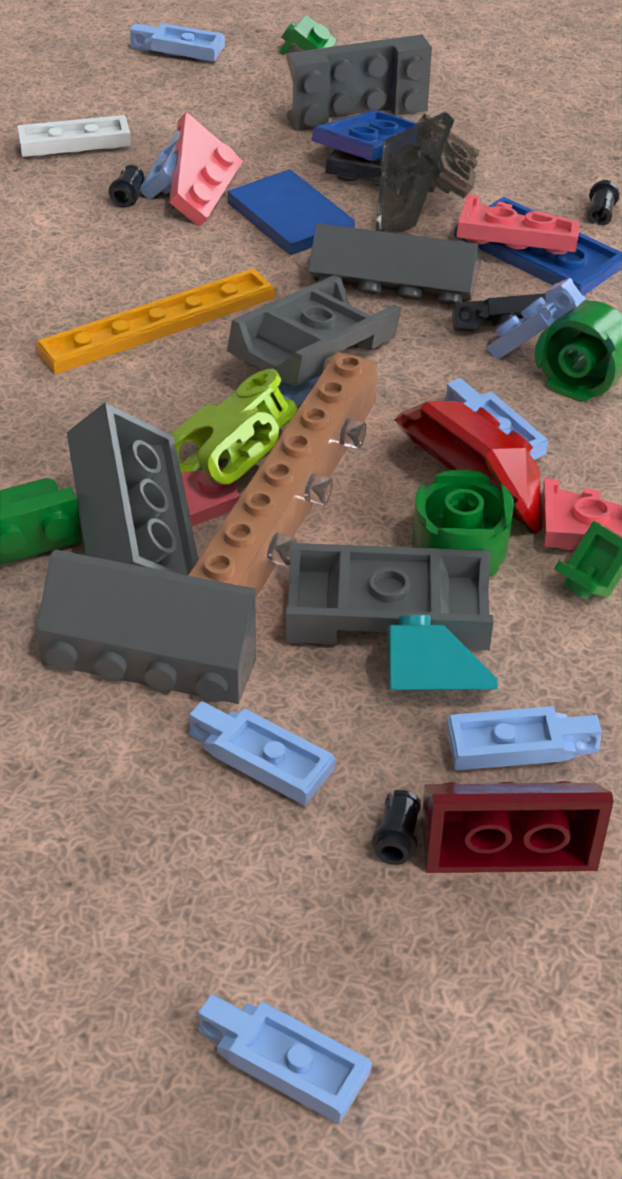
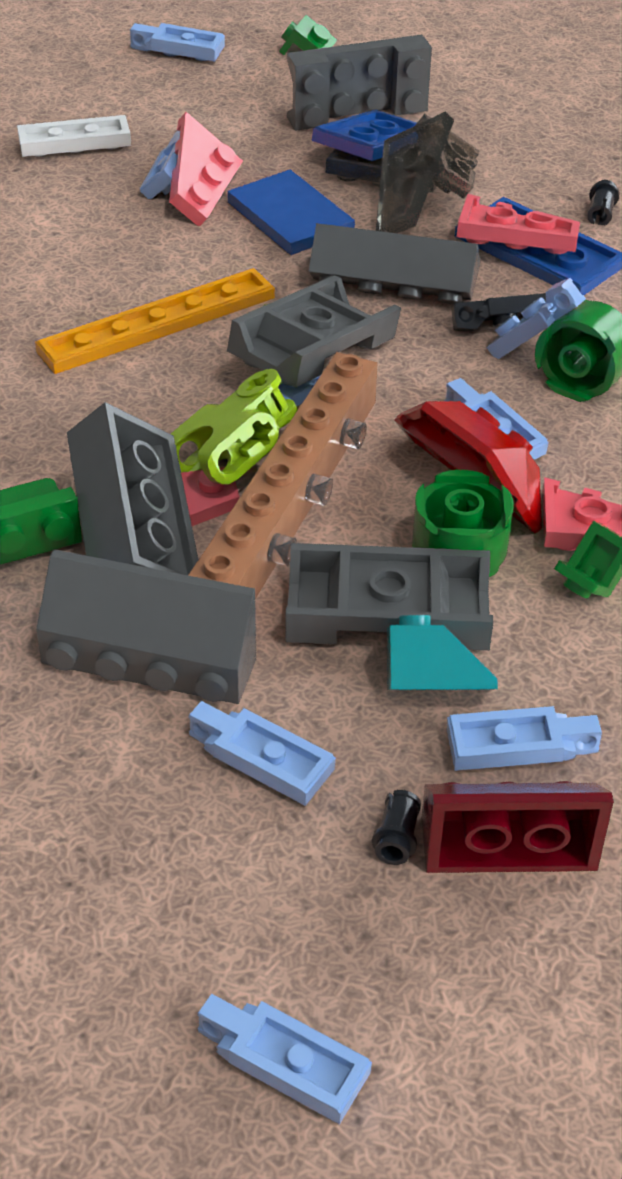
black pin [108,165,145,208] -> none

